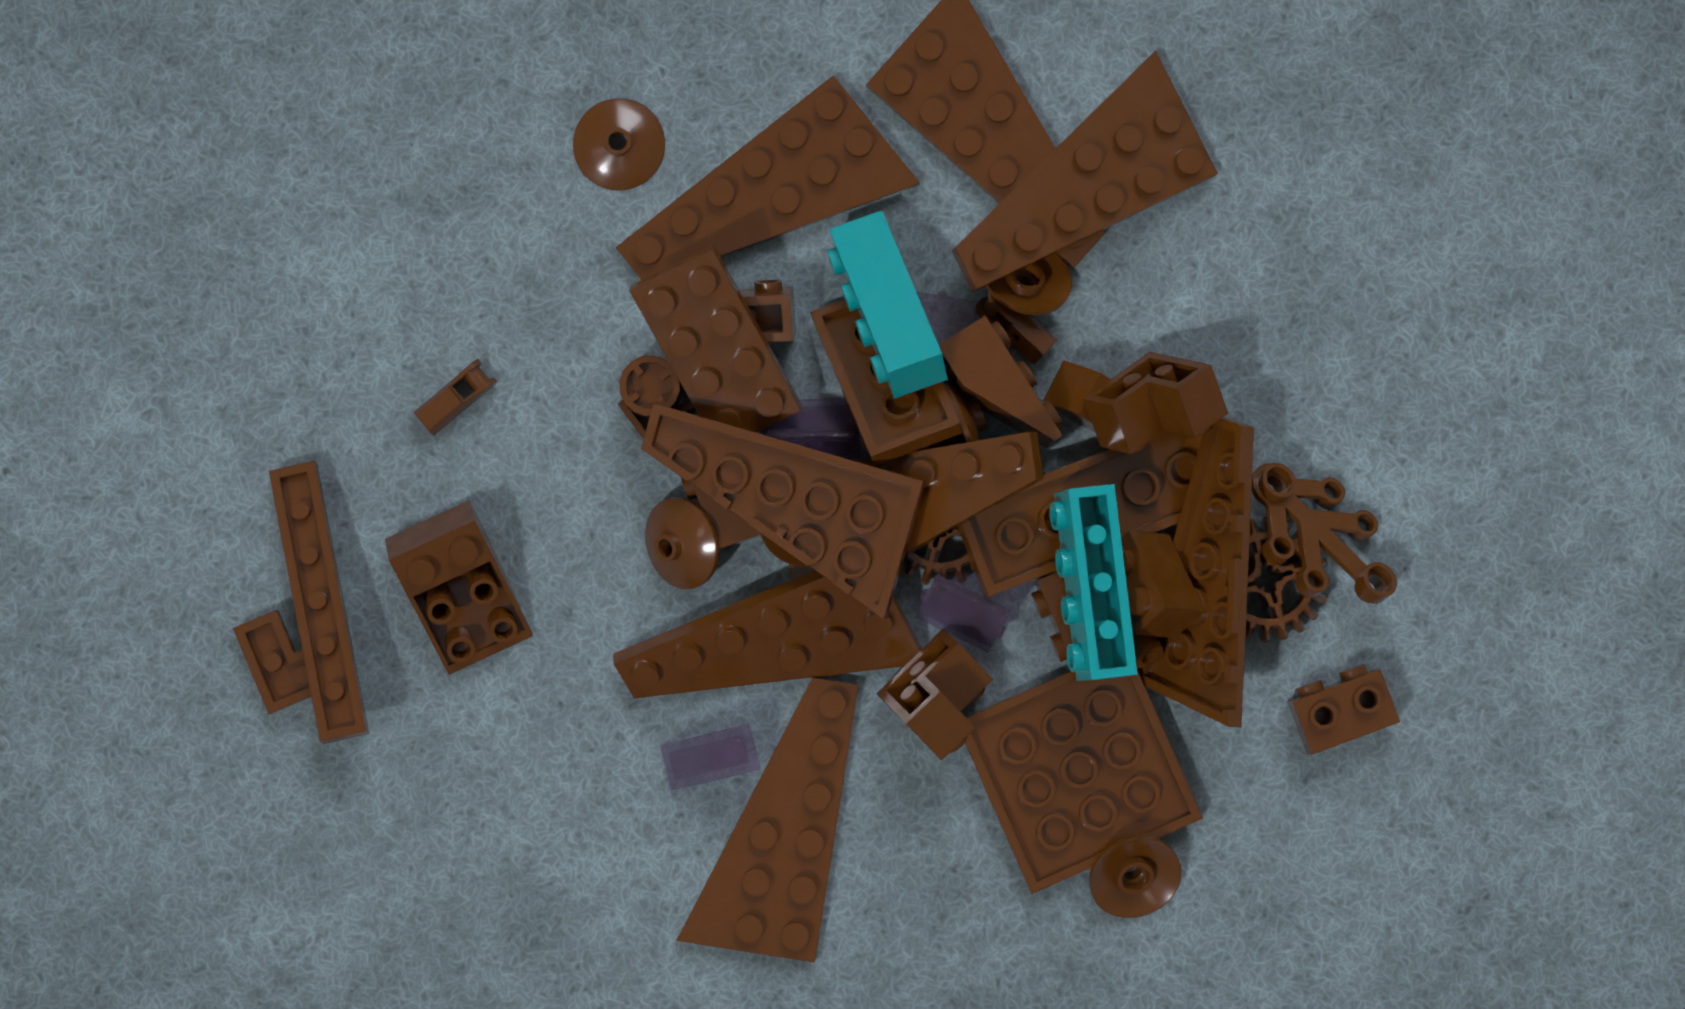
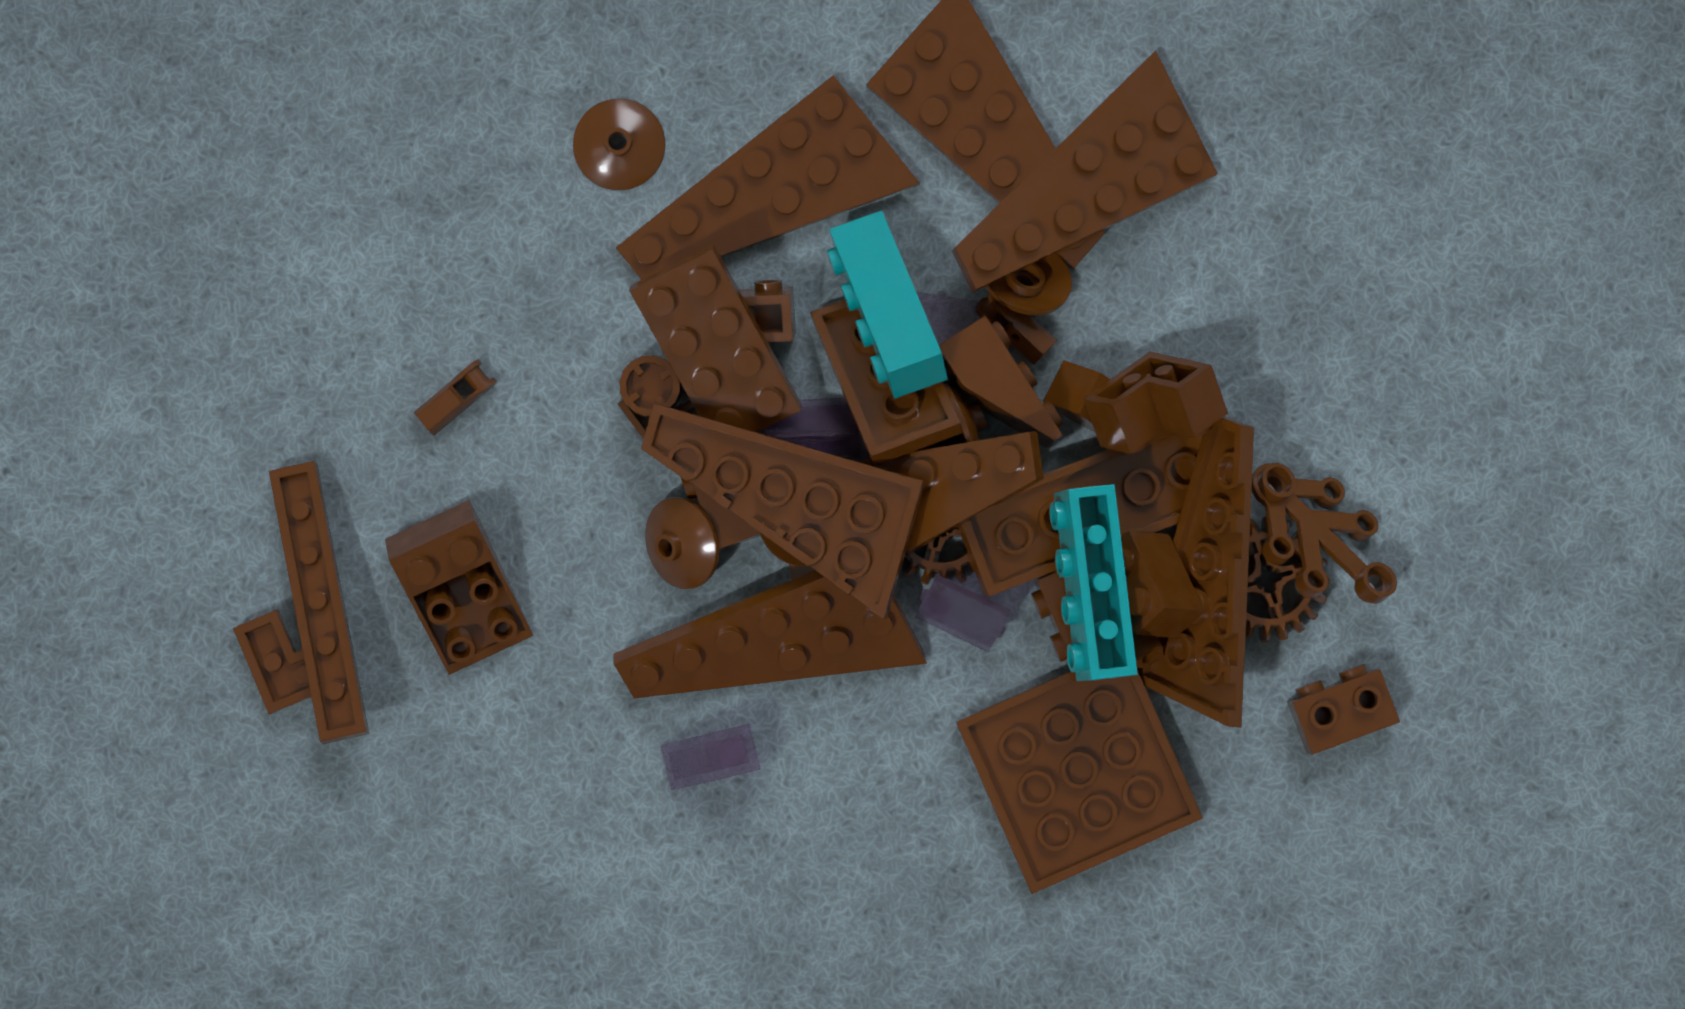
reddish brown wing [676,677,858,963] -> none
reddish brown brick [876,629,993,761] -> none
reddish brown dish [1089,836,1181,918] -> none

